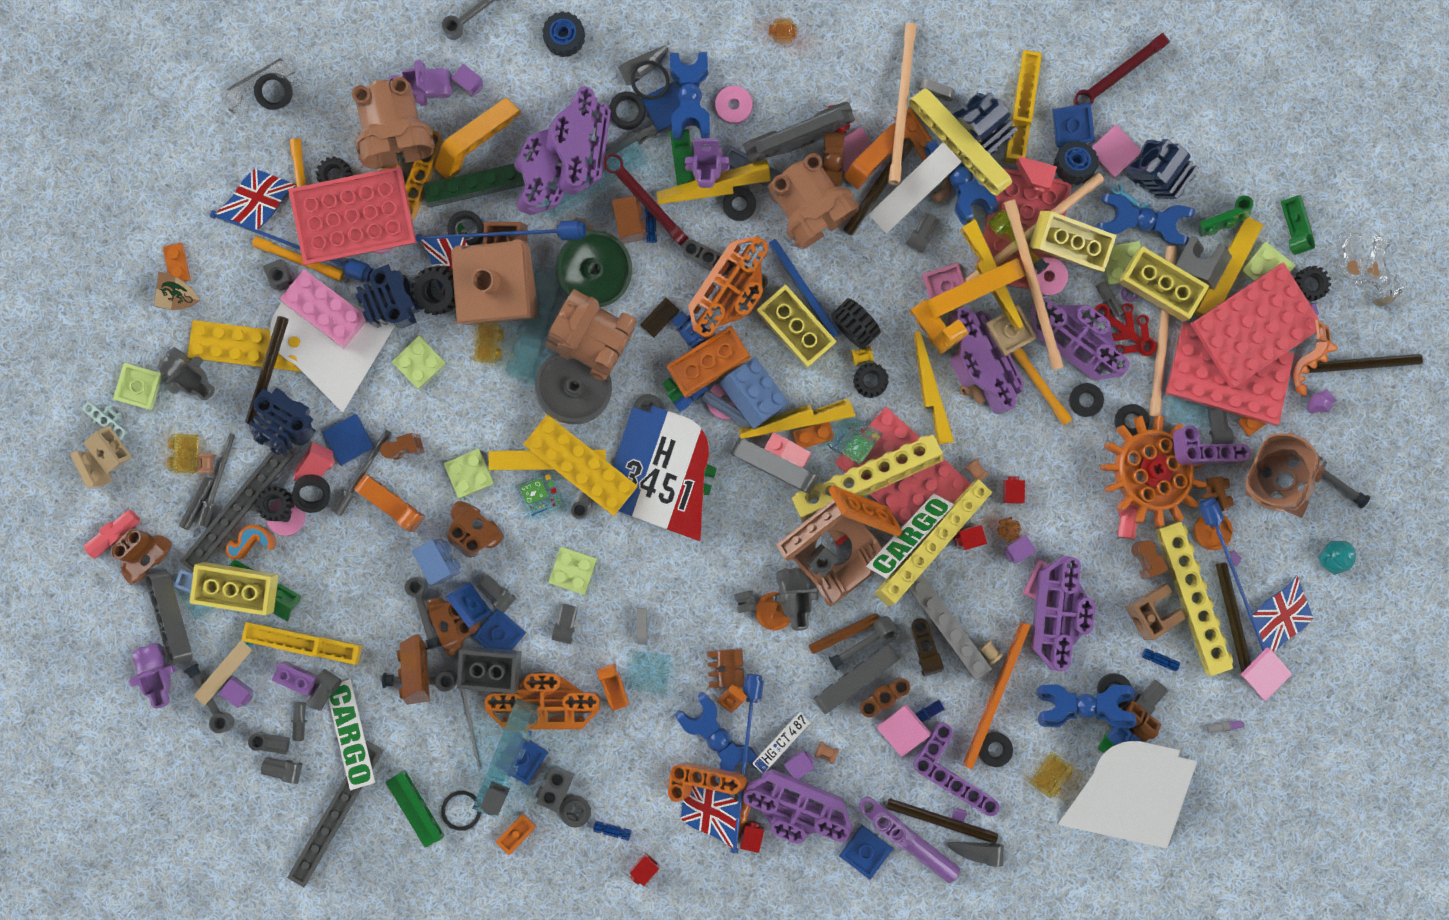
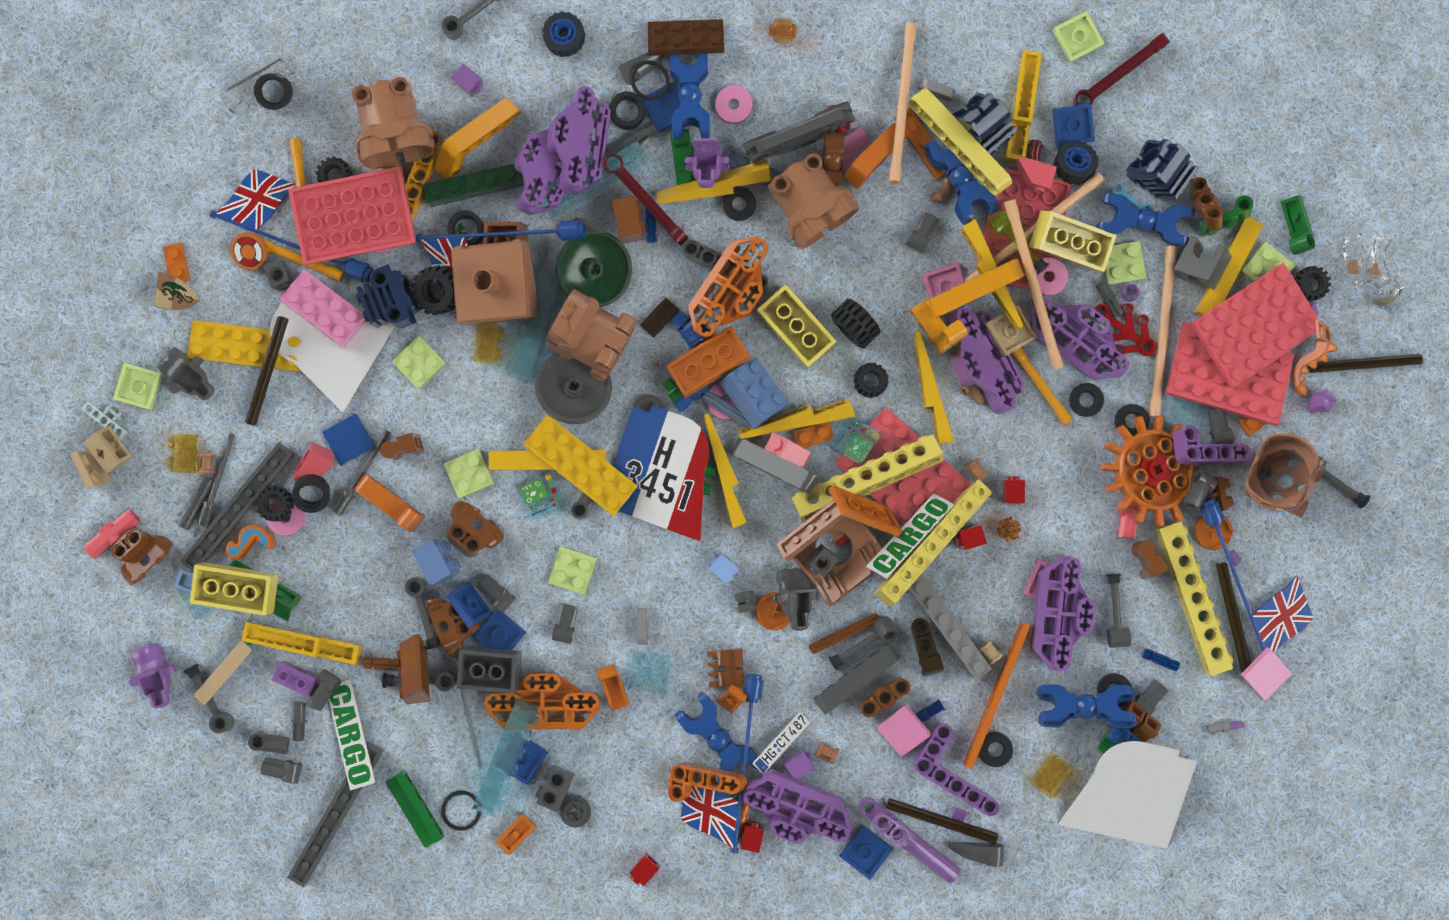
dark grey beam [146,570,192,666] -> none
medium lavender brick [219,677,254,708] -> none
dark blue piece [248,388,316,457] -> none
medium lavender piece [388,60,453,106] -> none
dark grey brick [480,781,510,816] -> none
clear blue axle [593,821,631,841] -> none
blue tile [769,239,839,338] -> none
dark brown axle [843,139,914,236] -> none
yellow bush [851,346,874,366] -> none
white sticker [868,142,962,234] -> none
medium lavender brick [1004,535,1036,564] -> none
bright pink tile [1092,125,1141,179] -> none
light yellow brick [1118,246,1209,322] -> none
medium nougat brick [1125,583,1187,640] -> none
teal hair [1318,540,1356,575] -> none
none -> tile [230,232,269,271]
none -> dark orange axle [363,657,401,670]
none -> reddish brown plate [648,19,724,56]
none -> yellow slope [704,413,747,528]
none -> light blue brick [709,554,739,583]
none -> dark red pin [1028,140,1043,161]
none -> yellowish green plate [1052,11,1105,63]
none -> dark grey piece [1106,574,1131,648]
none -> dark grey piece [1183,469,1217,511]
none -> dark orange piece [1190,177,1223,231]

